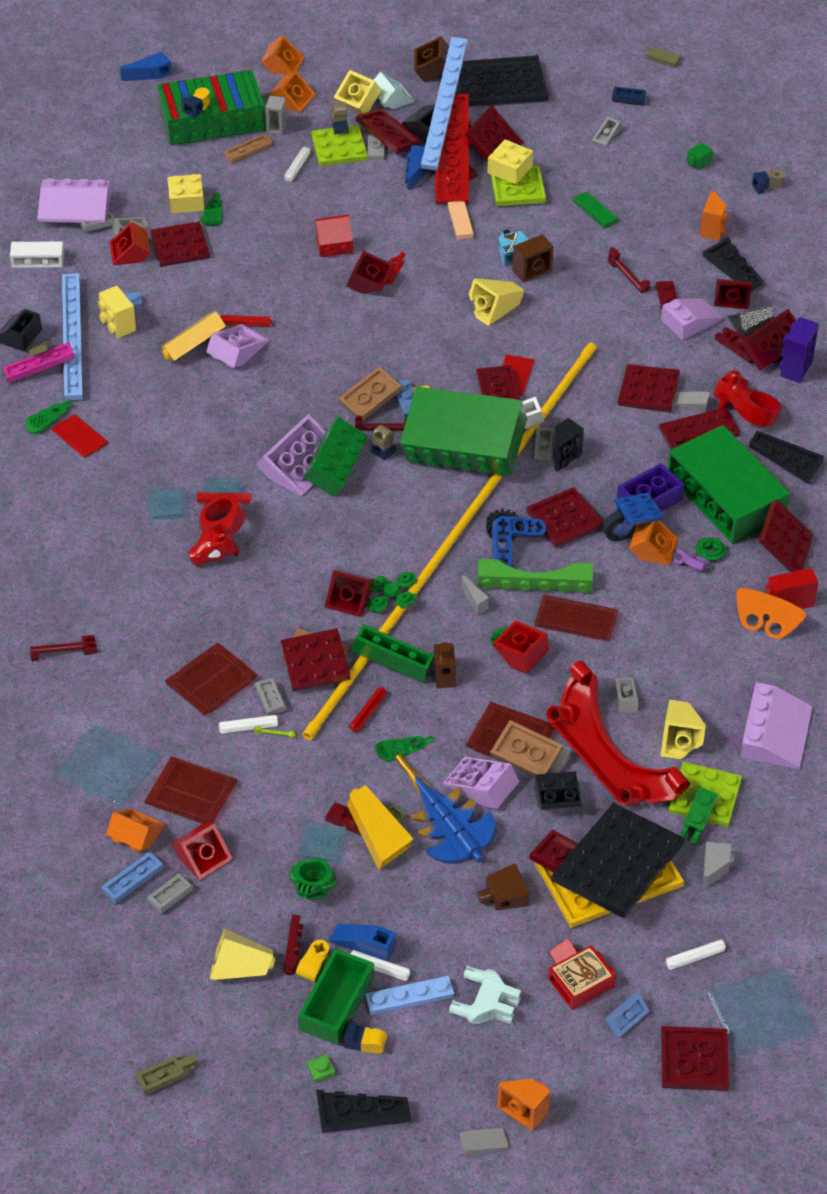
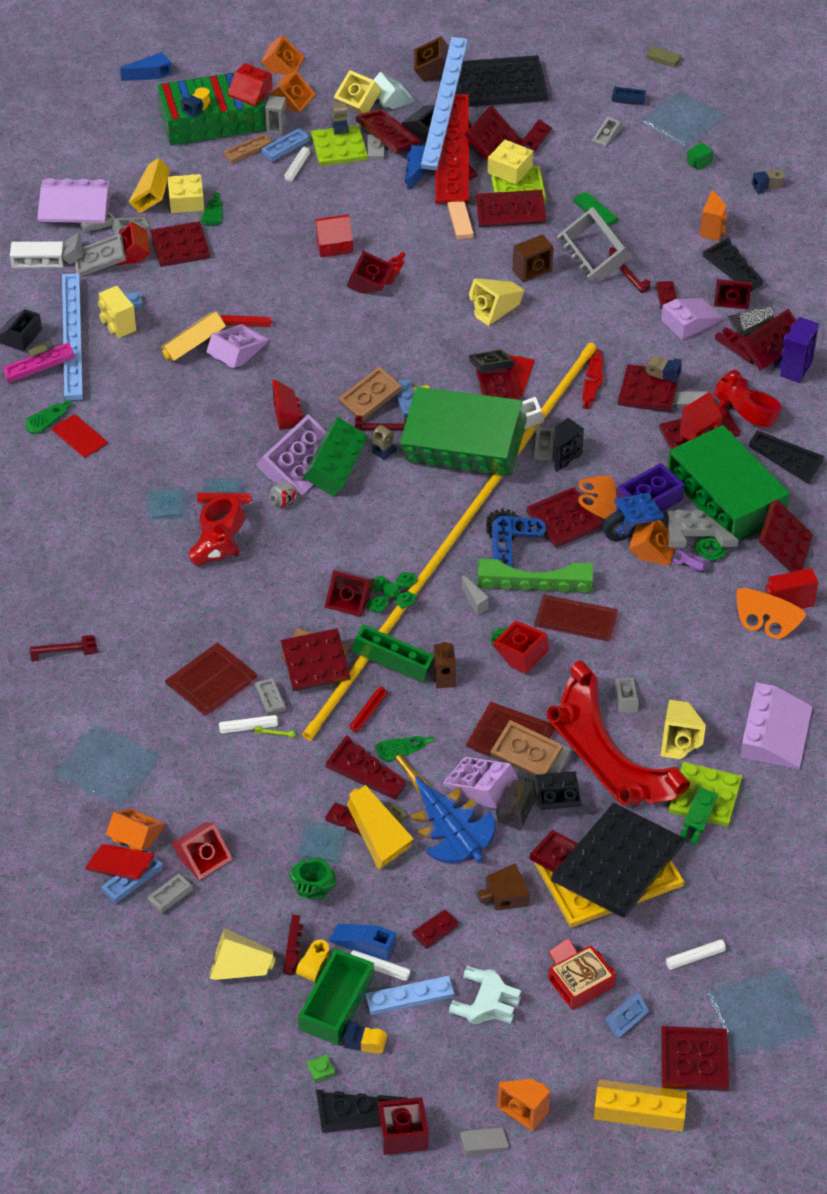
olive hinge [135,1054,198,1095] -> none
clear red piece [144,756,237,824] -> none
medium azure torso [498,229,529,266] -> none
light grey slope [703,842,735,887] -> none
none -> light grey slope [62,233,83,265]
none -> light grey tile [75,234,126,277]
none -> red piece [86,843,155,880]
none -> yellow slope [129,158,171,213]
none -> red slope [228,63,273,107]
none -> medium blue plate [261,128,310,162]
none -> light grey head [269,482,298,508]
none -> red slope [272,380,303,430]
none -> dark red wing [326,735,406,800]
none -> dark red slope [378,1097,429,1155]
none -> dark red plate [412,909,459,949]
none -> black tile [469,349,514,372]
none -> dark red plate [476,190,546,227]
none -> clear smoke slope [496,778,537,831]
none -> dark red hinge [520,119,552,152]
none -> light grey hinge [557,207,632,282]
none -> orange piece [578,476,616,519]
none -> red piece [582,349,603,410]
none -> yellow slope [594,1079,687,1132]
none -> clear light blue piece [641,91,726,147]
none -> leg [645,355,682,383]
none -> light grey wing [667,509,739,547]
none -> red slope [680,392,723,441]

